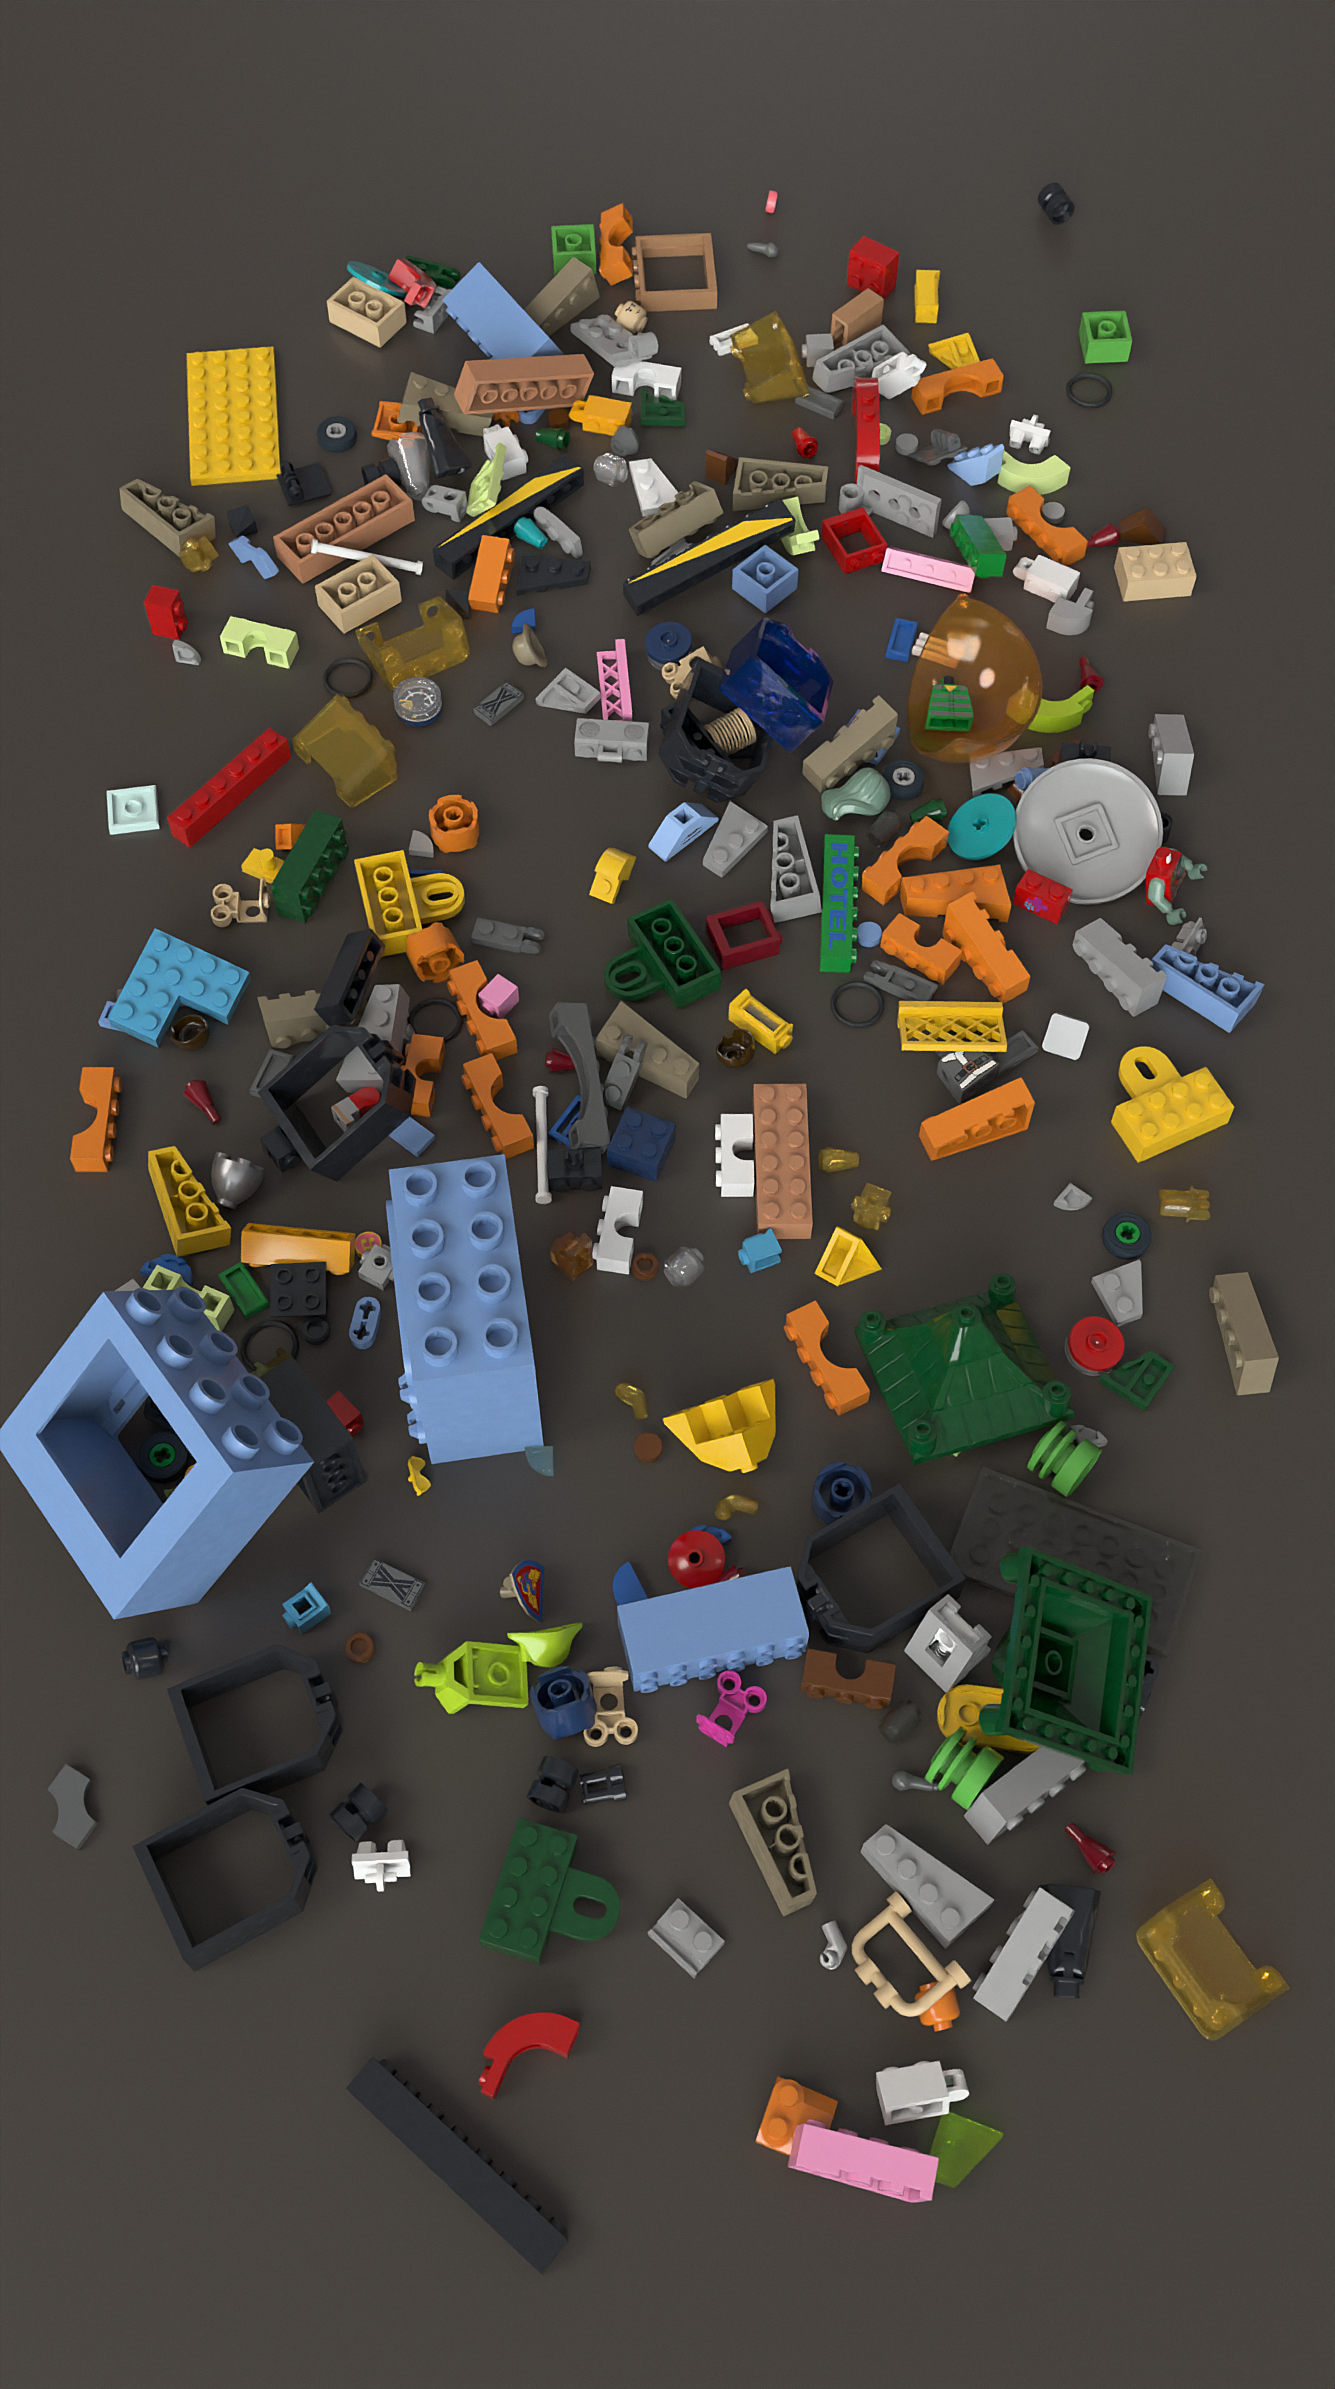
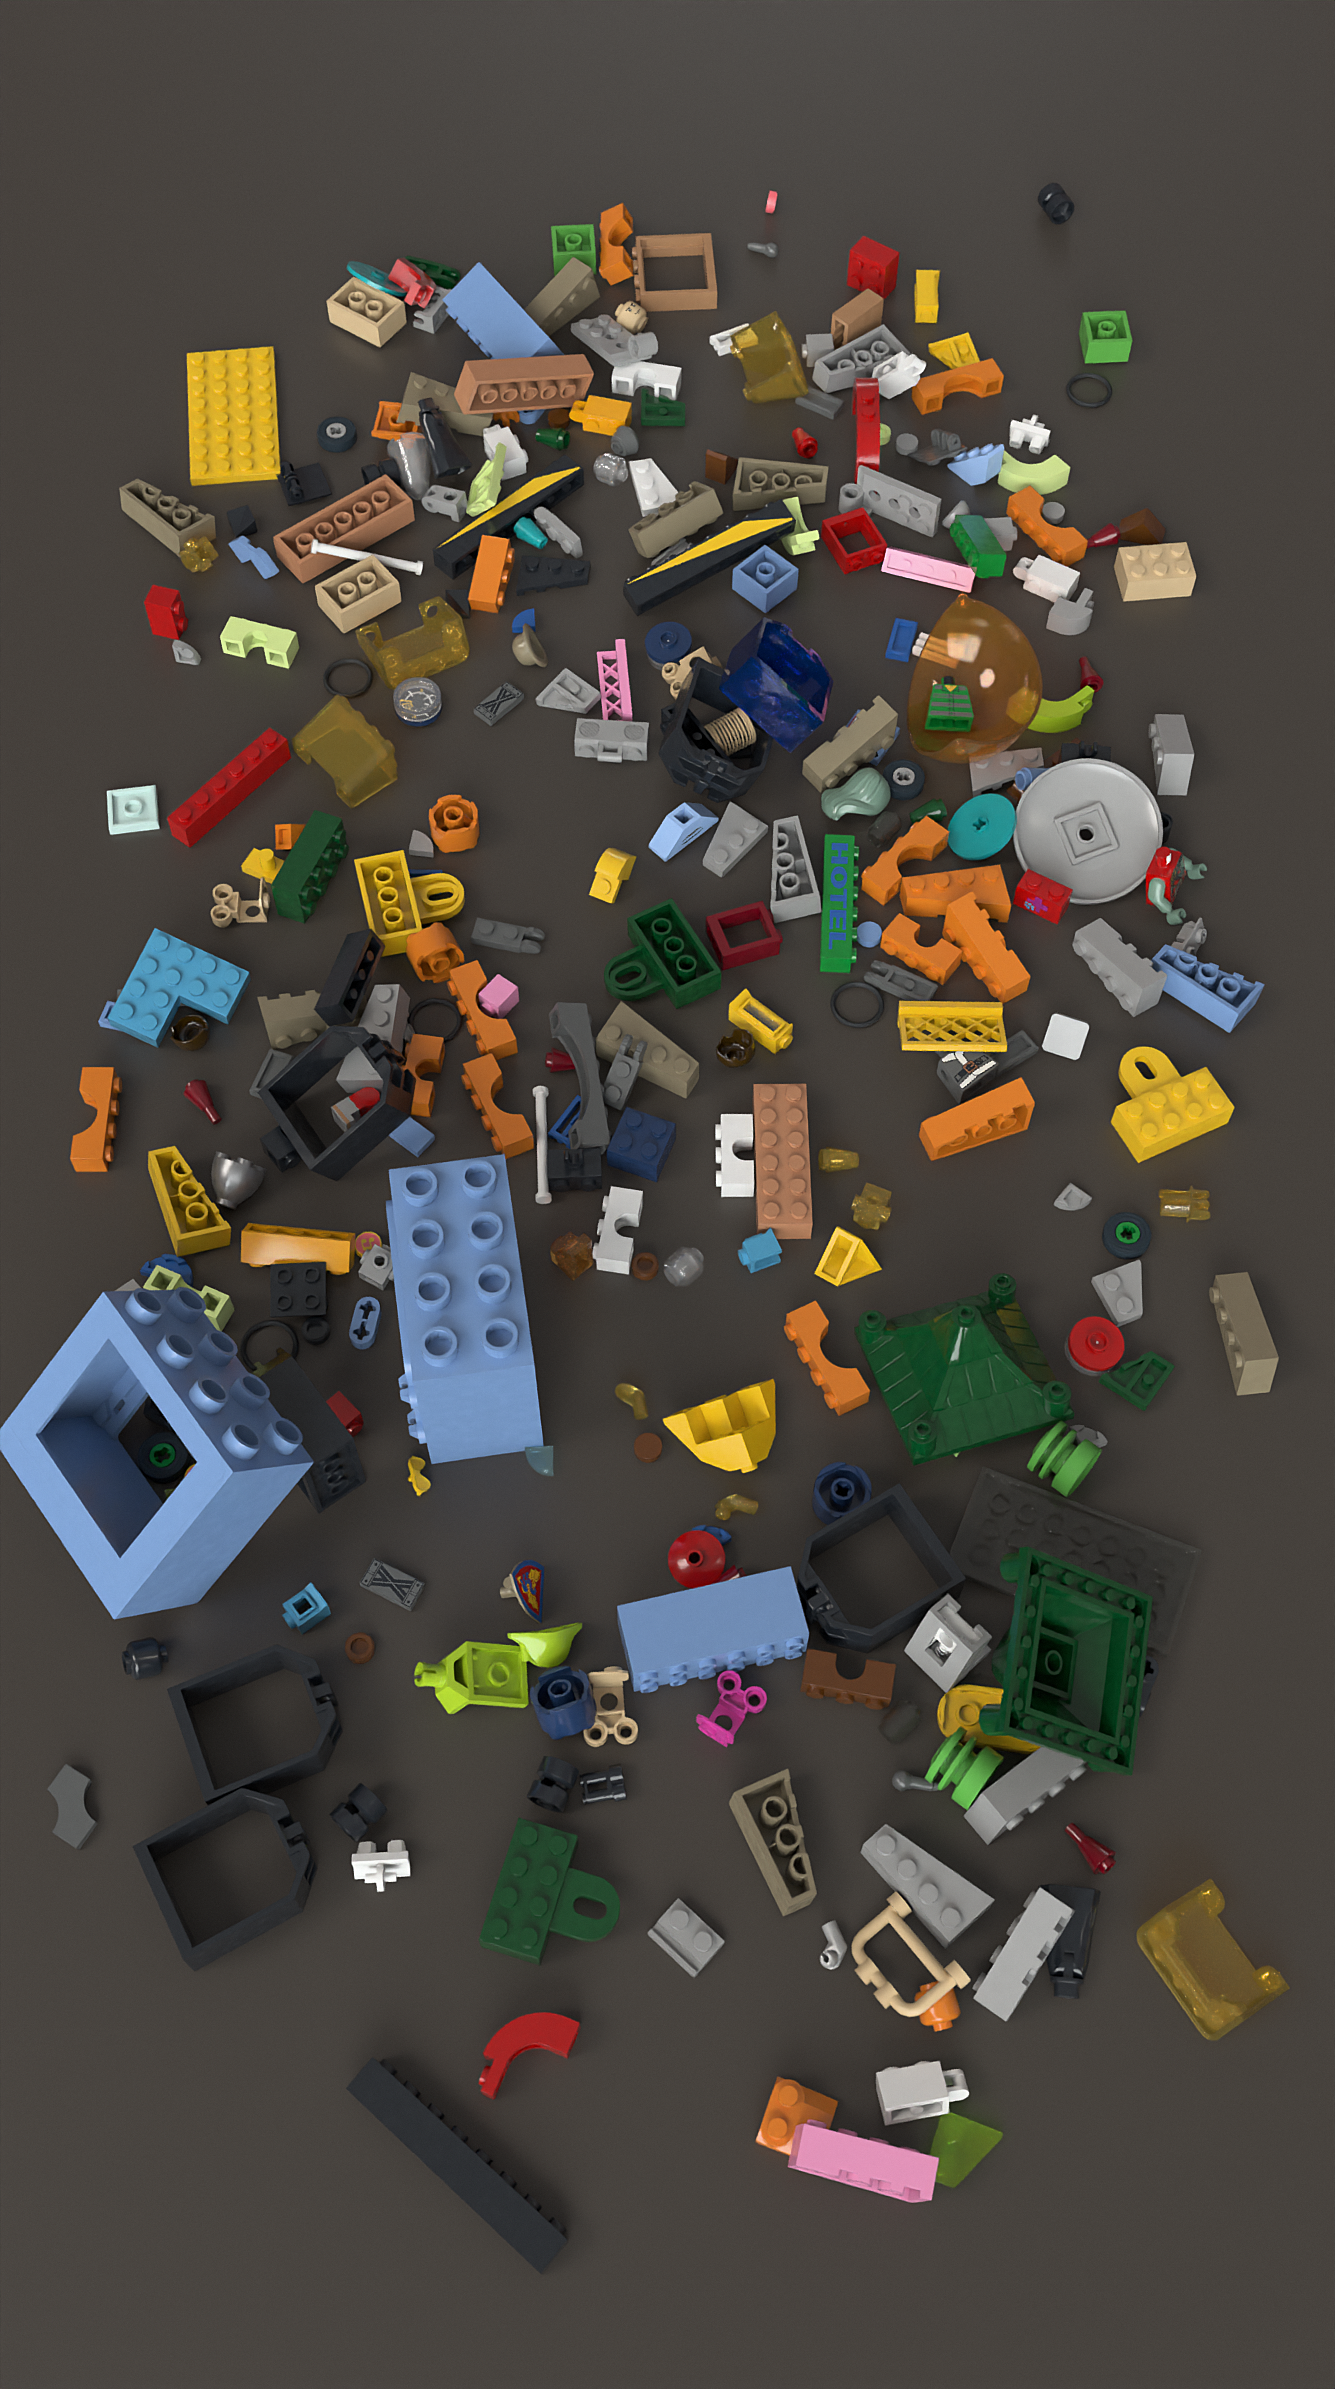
green tile [218,1262,270,1319] -> none
blue tile [612,1561,648,1606] -> none

